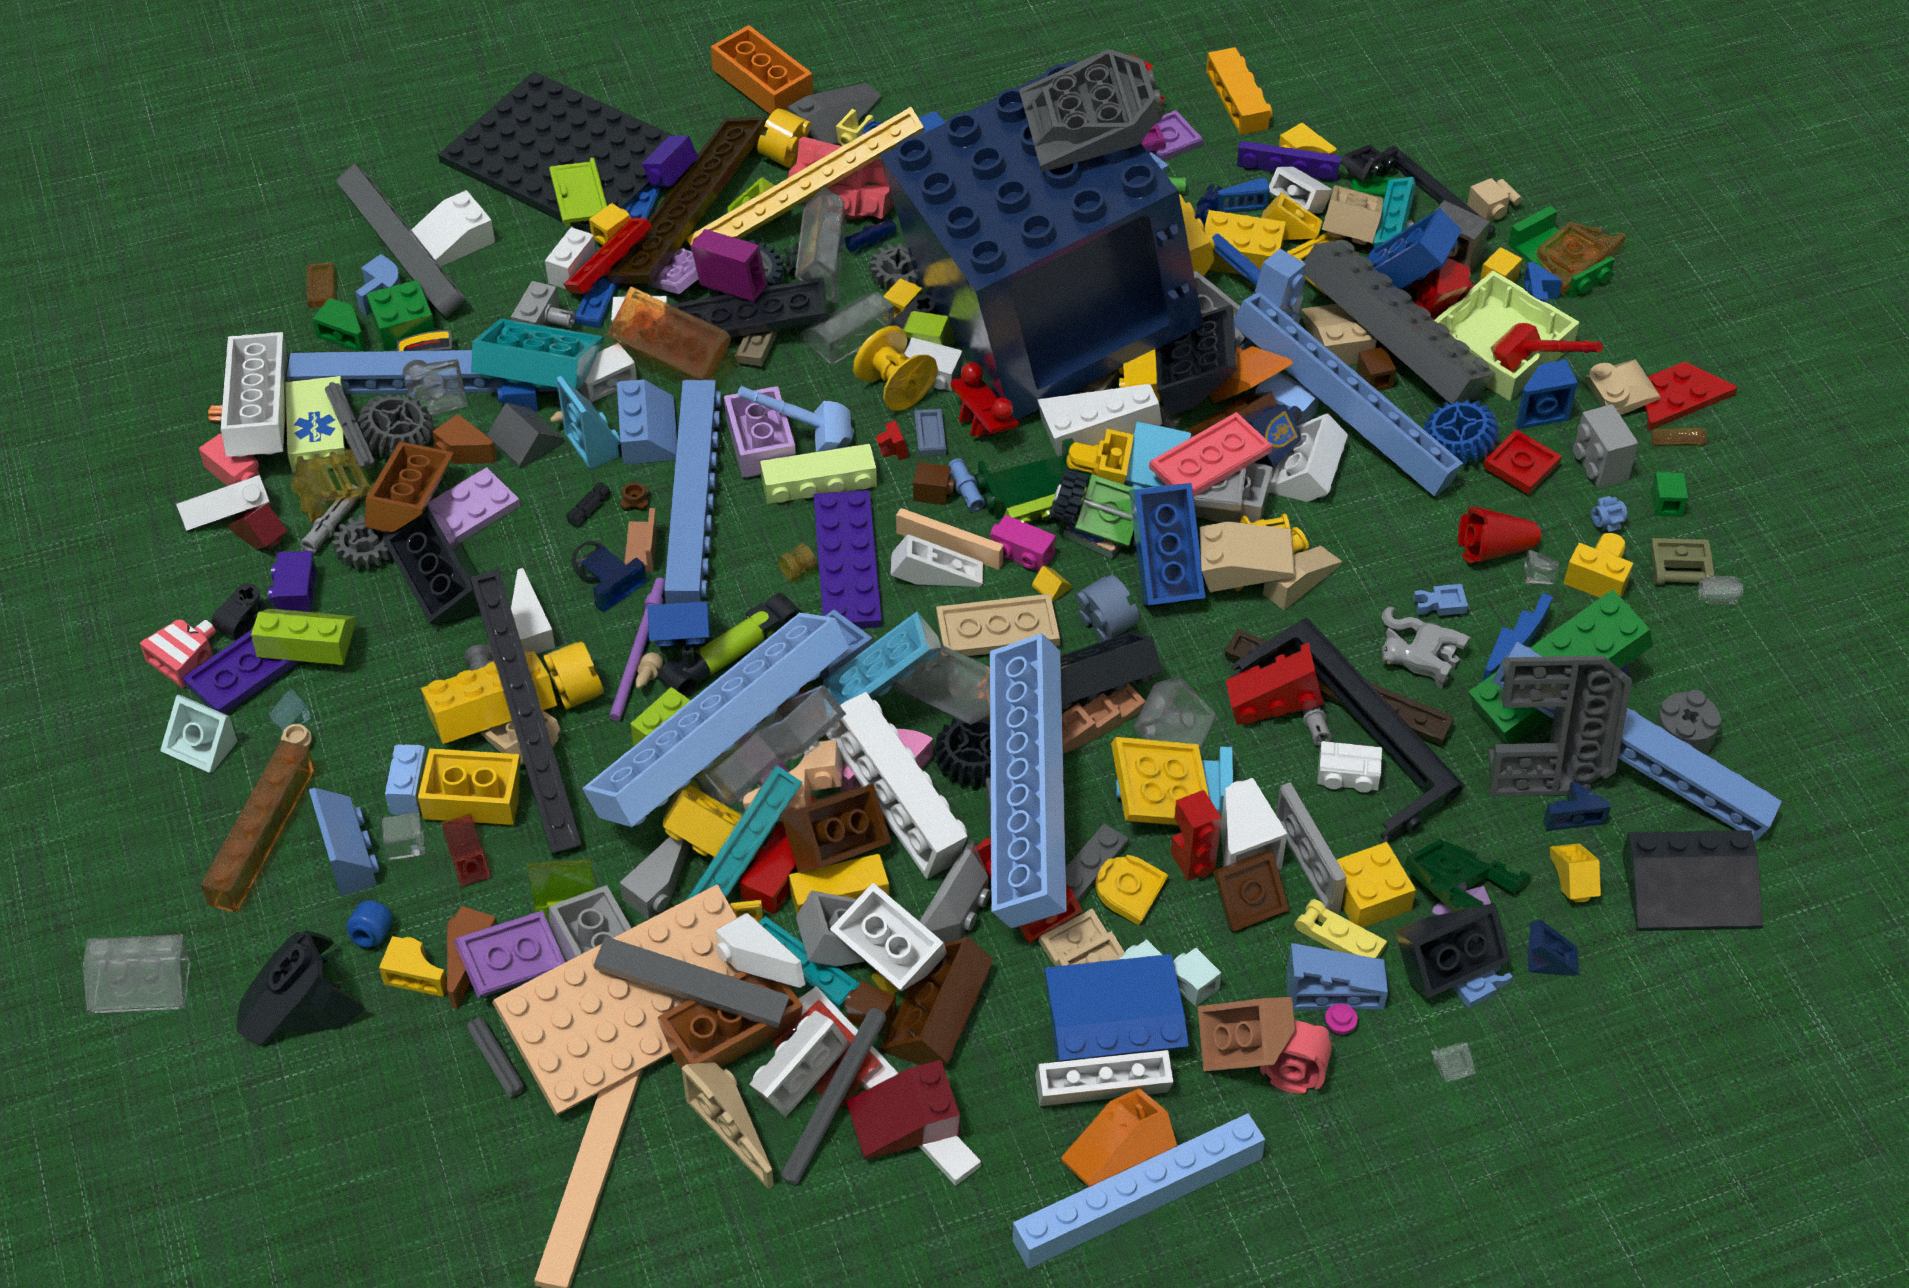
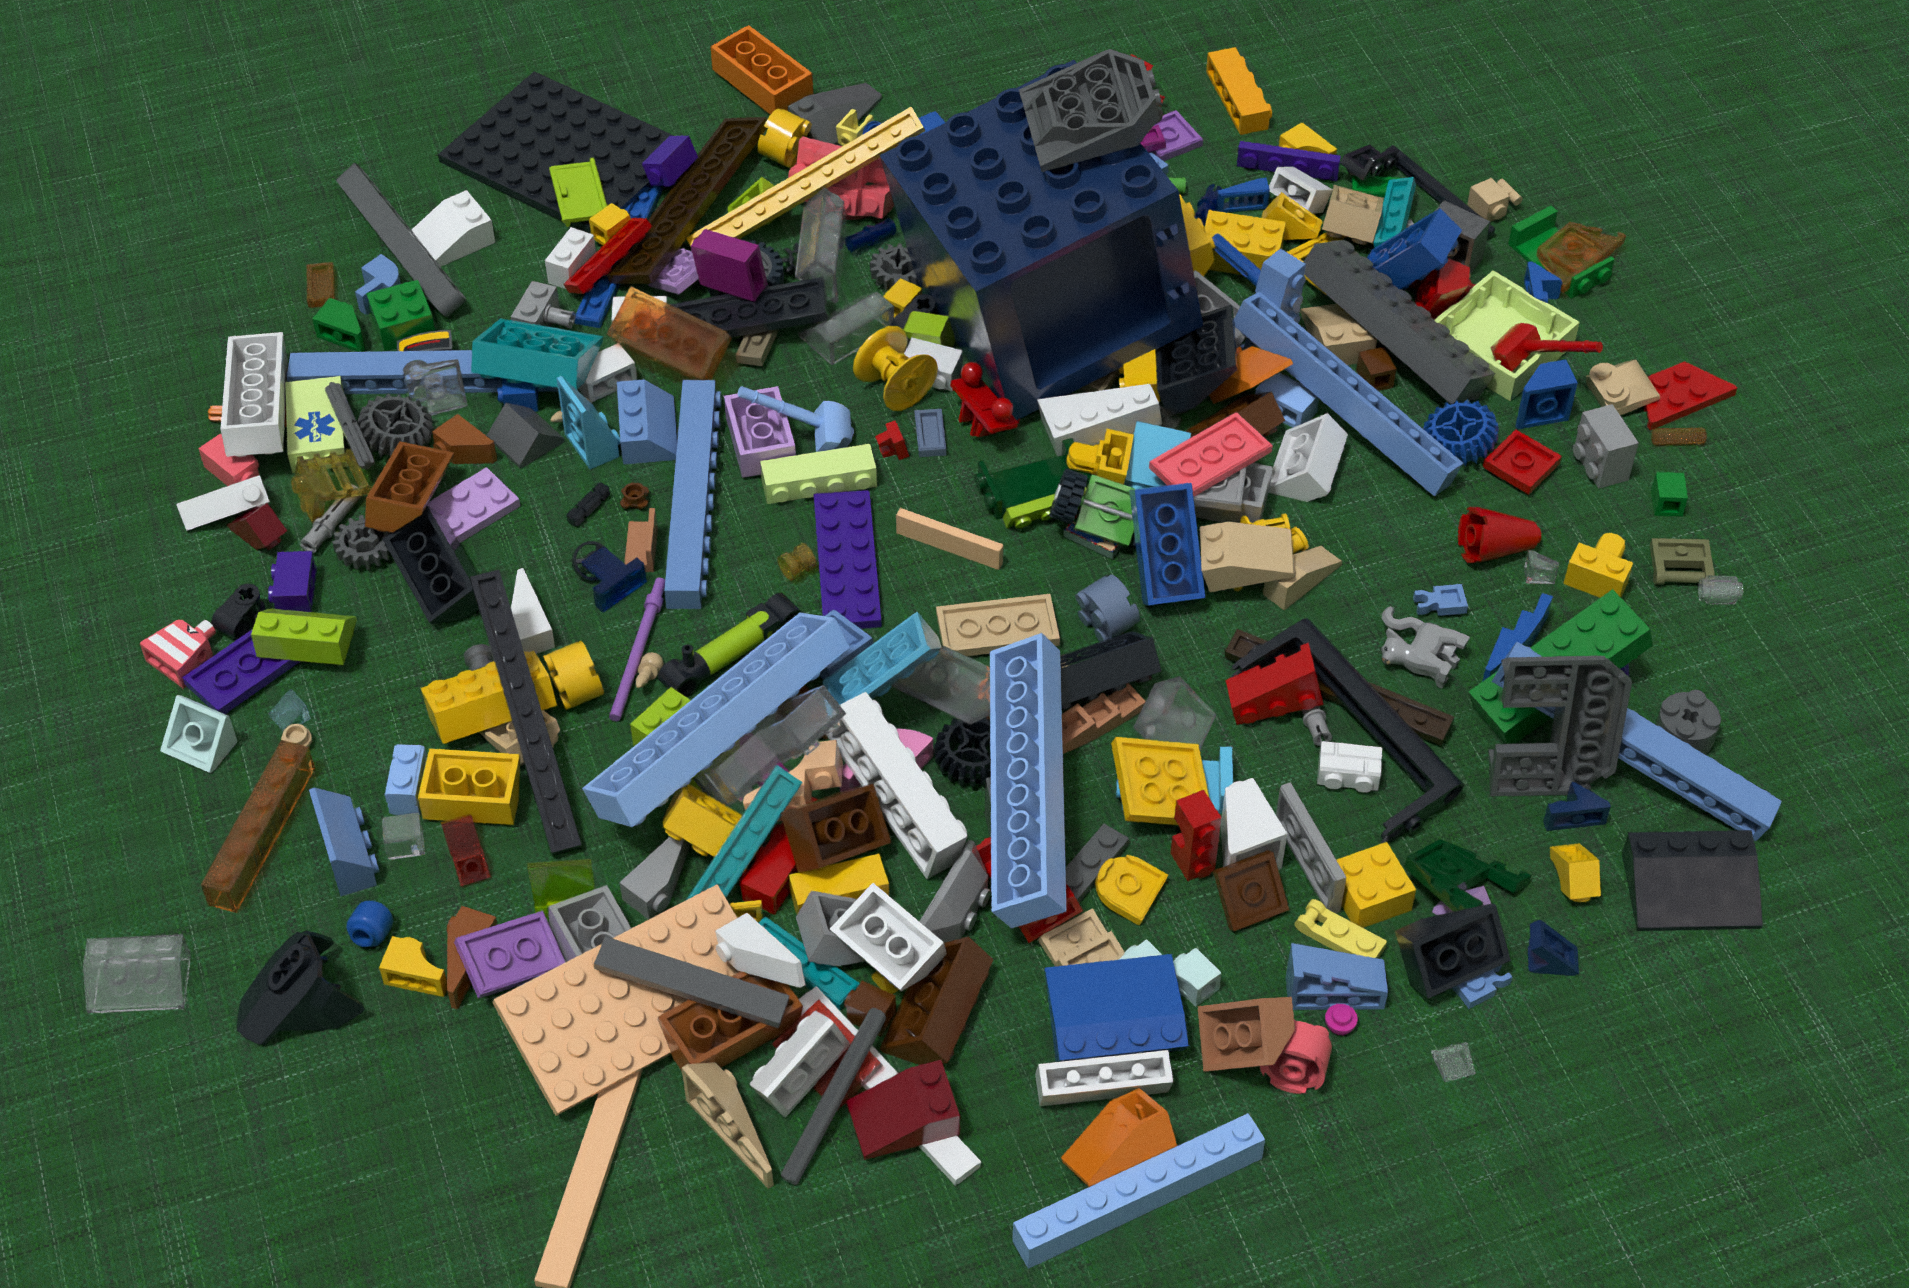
dark grey axle [467,1017,524,1098] -> none
blue brick [647,601,712,646] -> none
white slope [891,534,983,587] -> none
reddish brown brick [913,462,956,505] -> none
medium blue pin [949,458,985,512] -> none
dark pink brick [990,515,1056,572] -> none
yellow slope [1032,565,1072,602] -> none
torso [1243,405,1304,467] -> none
yellow brick [1480,247,1522,283] -> none
medium blue gear [1591,496,1627,532] -> none

